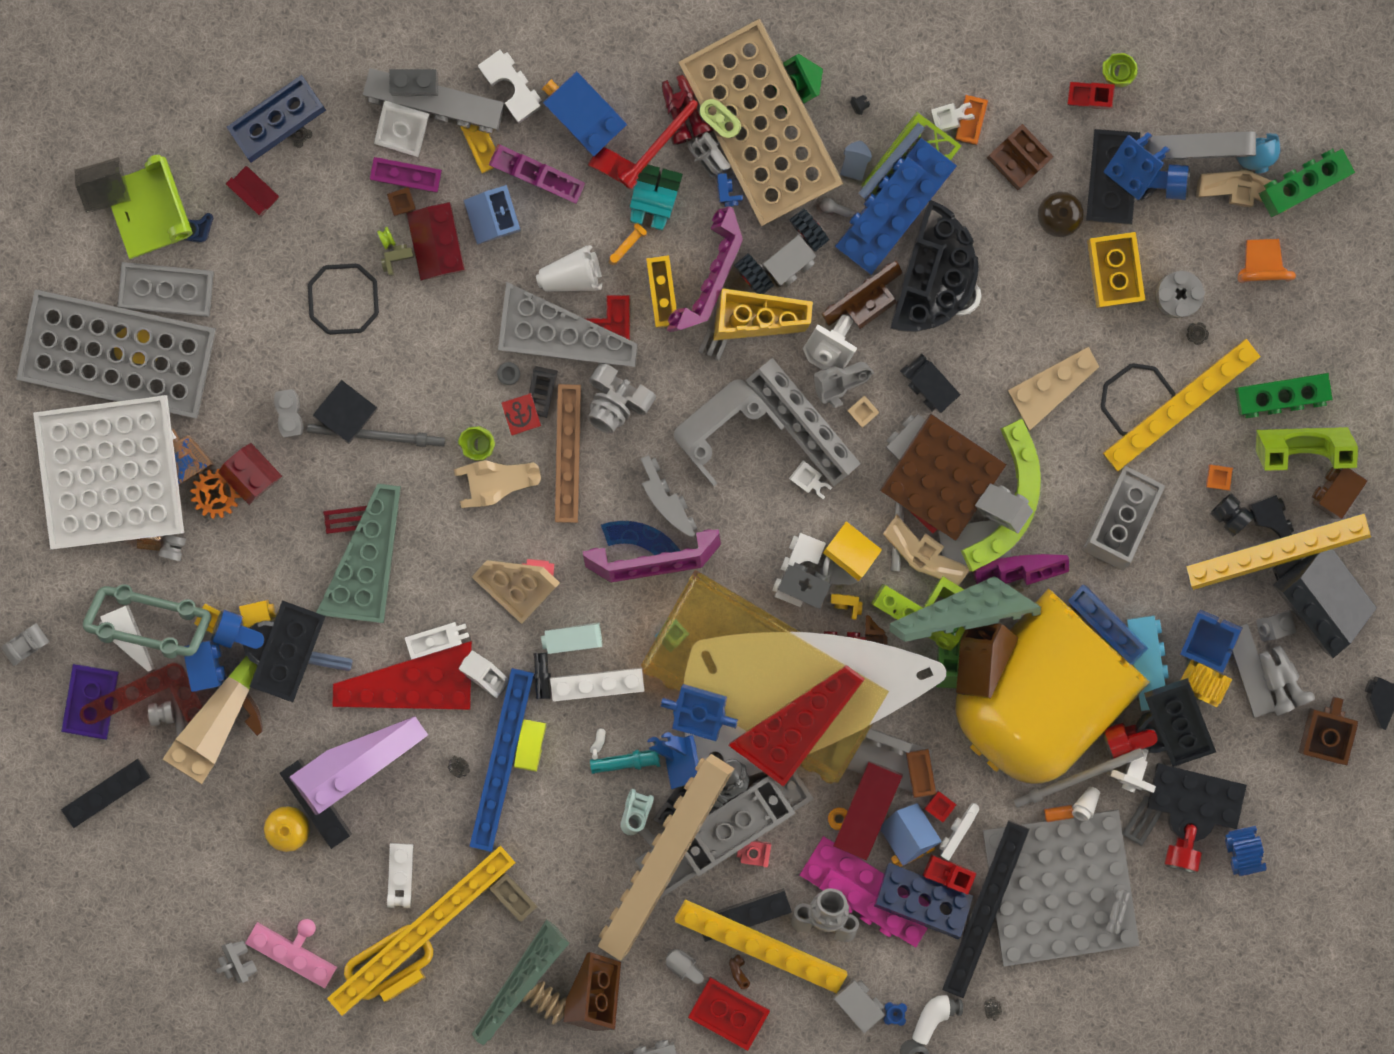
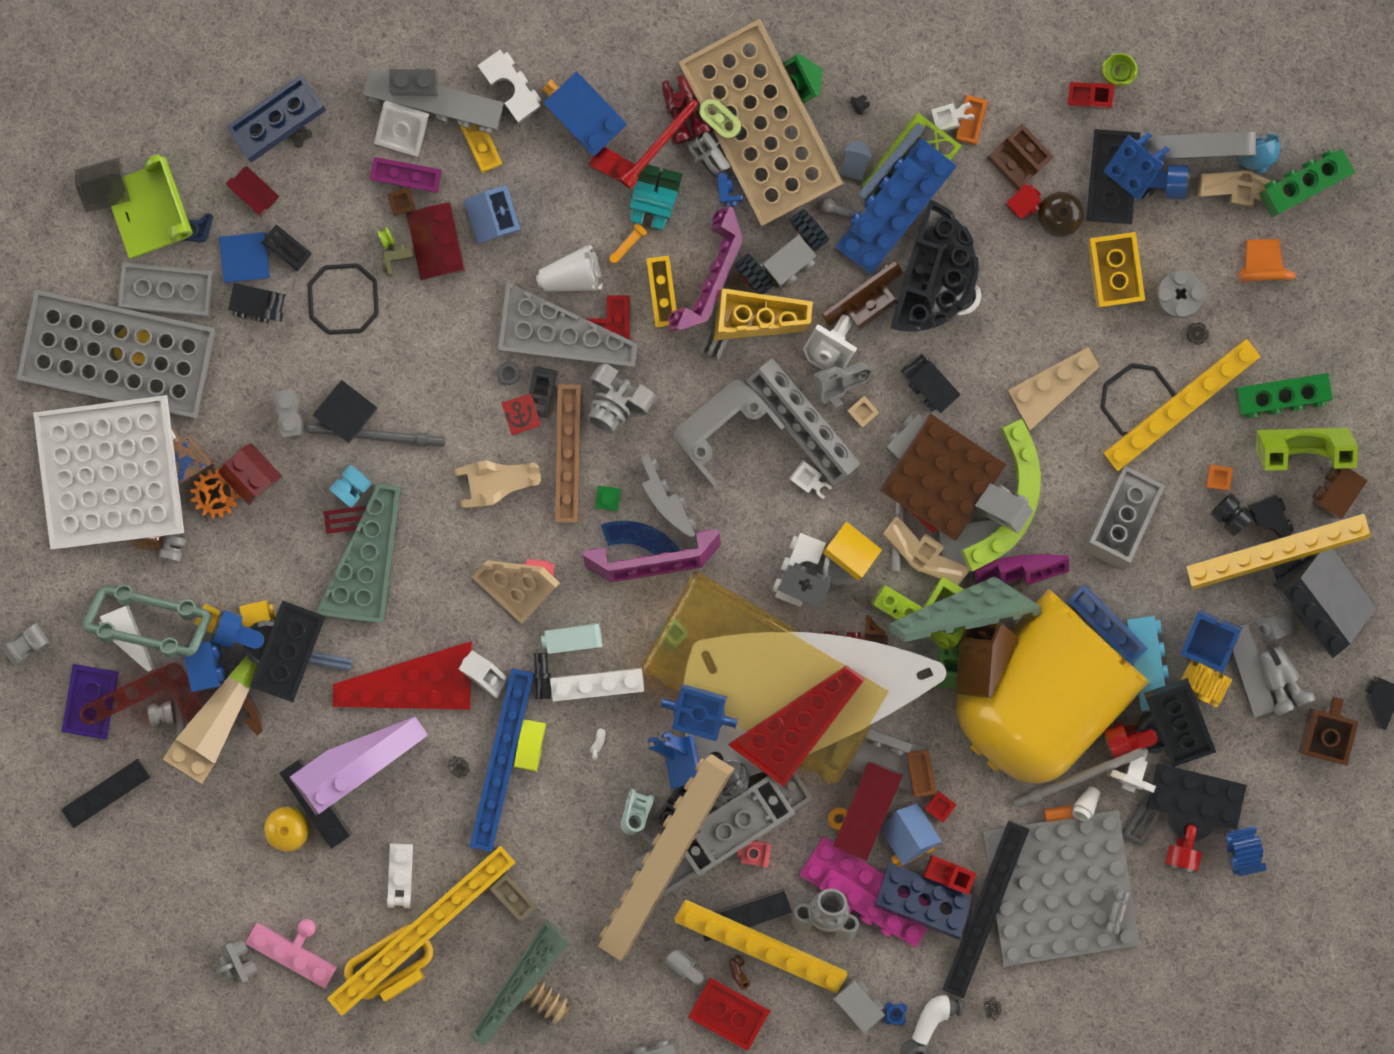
white hinge [405,622,469,660] -> none
lime hair [458,426,495,461] -> none
magenta slope [489,144,585,204] -> none
reddish brown slope [564,952,621,1031] -> none
teal pin [590,749,661,774] -> none
yellow bracket [830,593,863,620] -> none
white hinge [939,803,979,860] -> none
none -> blue tile [219,232,270,283]
none -> black hinge [228,283,286,324]
none -> black tile [261,224,312,271]
none -> medium azure wheel [329,464,372,508]
none -> green plate [595,485,621,511]
none -> red brick [1004,184,1042,221]

